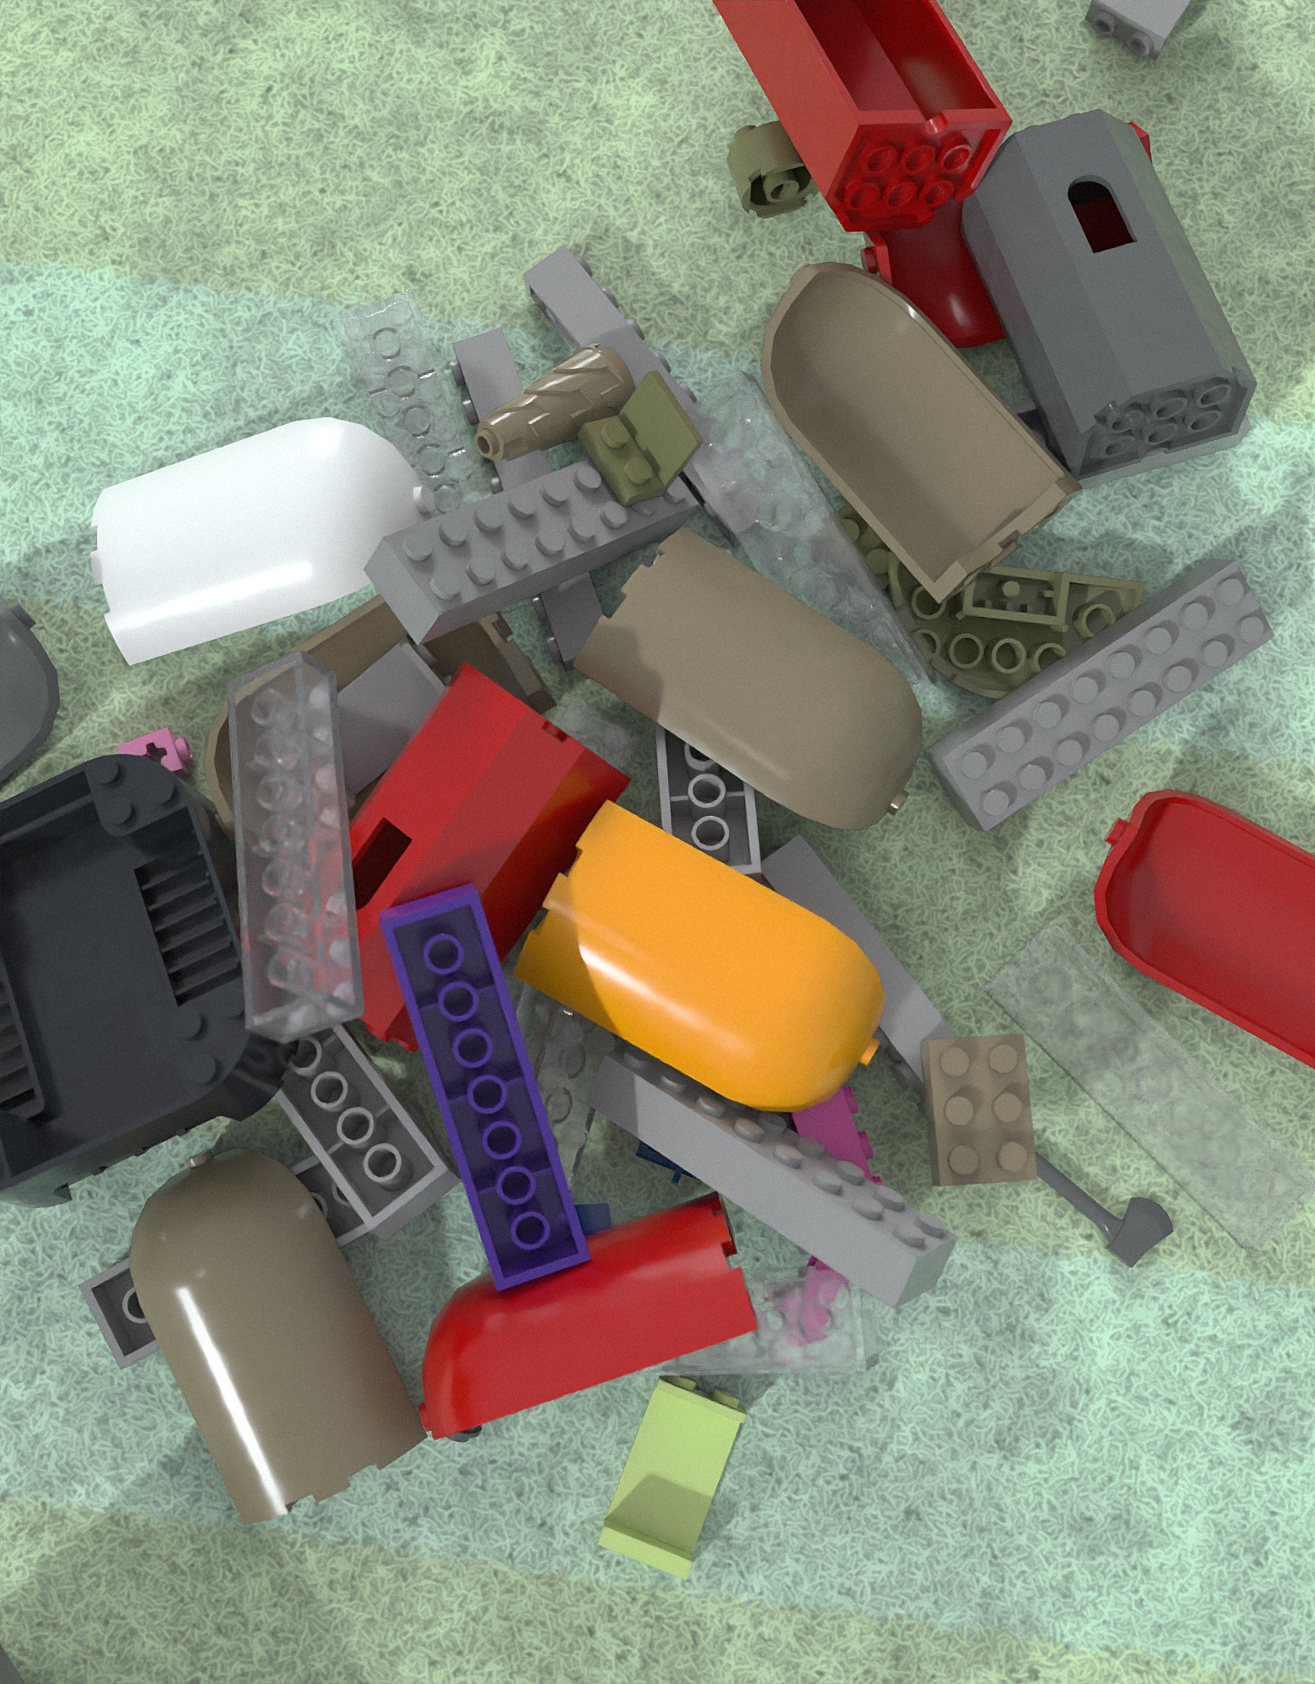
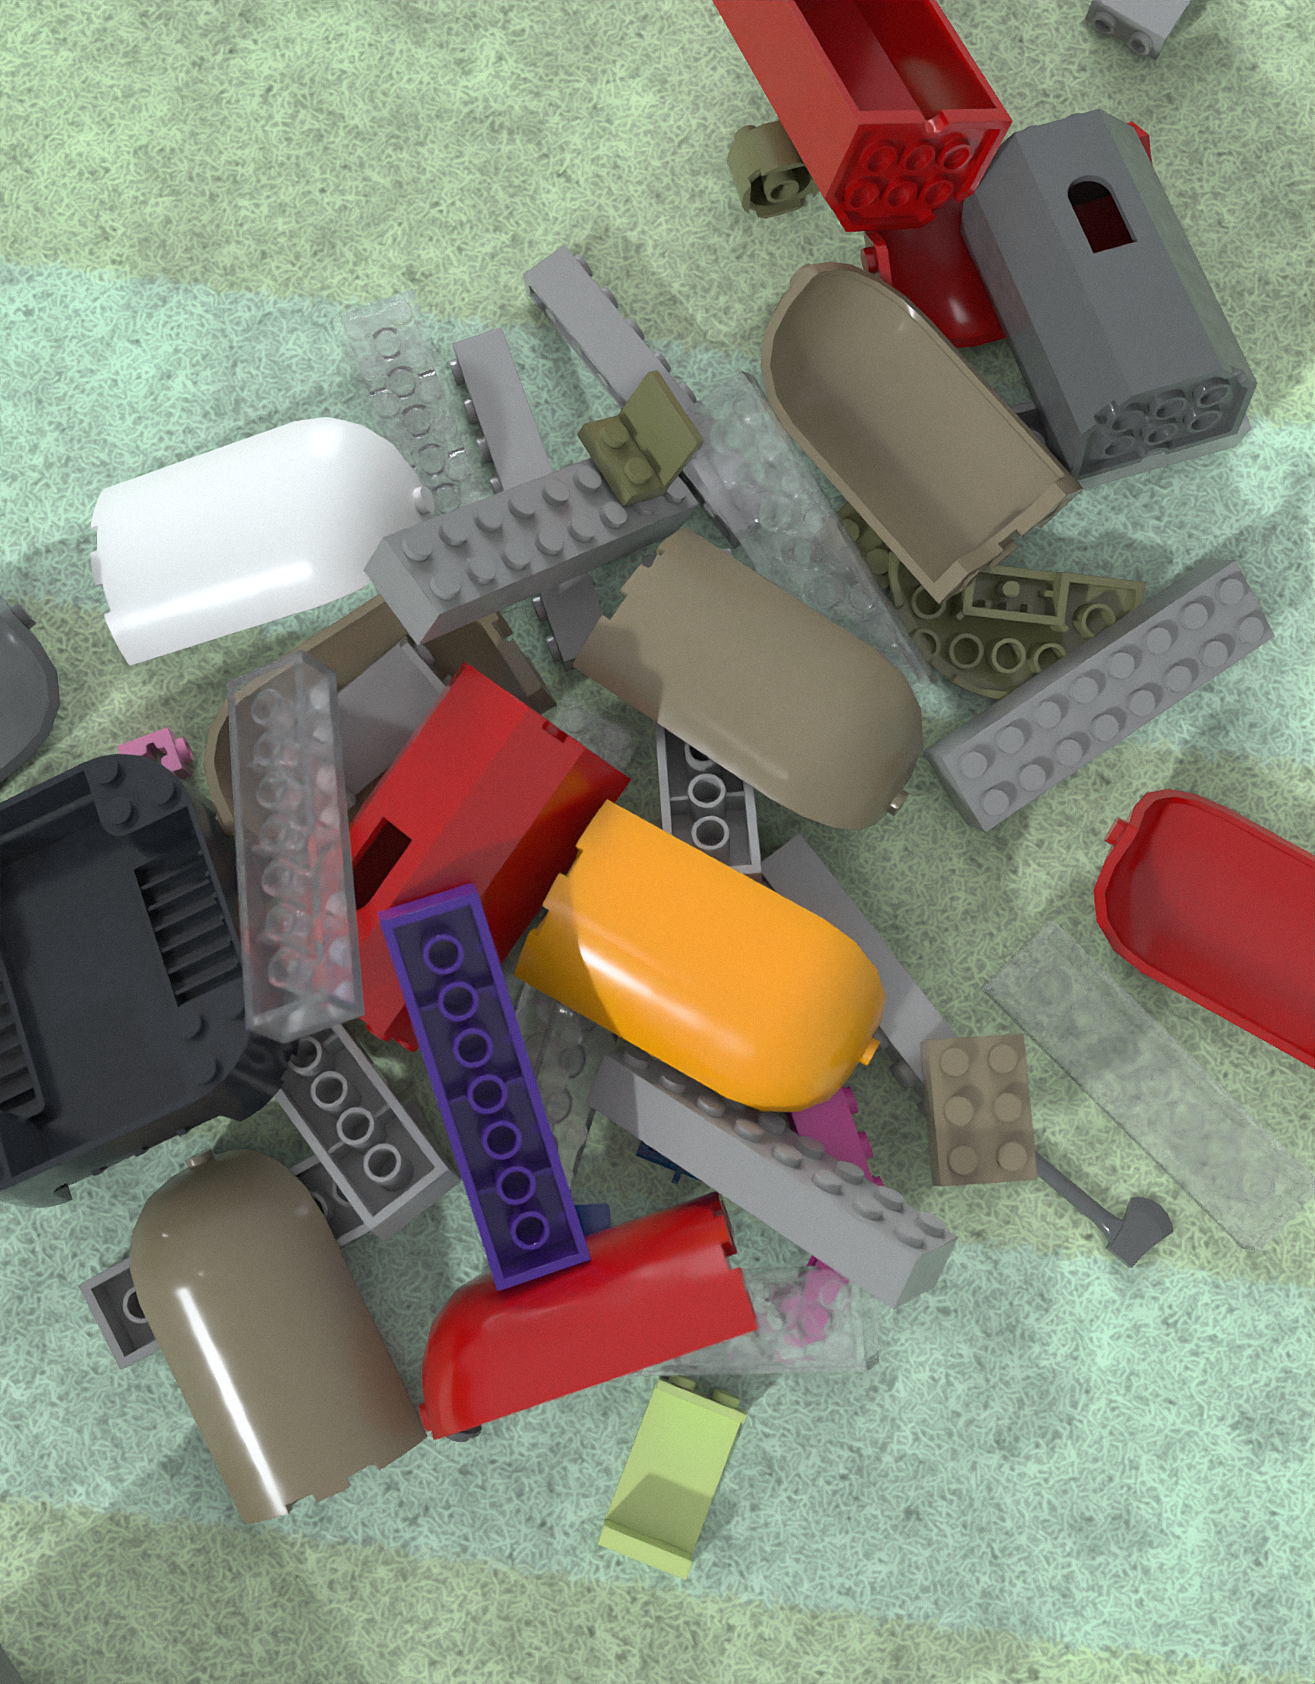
dark tan cone [474,343,636,462] -> none

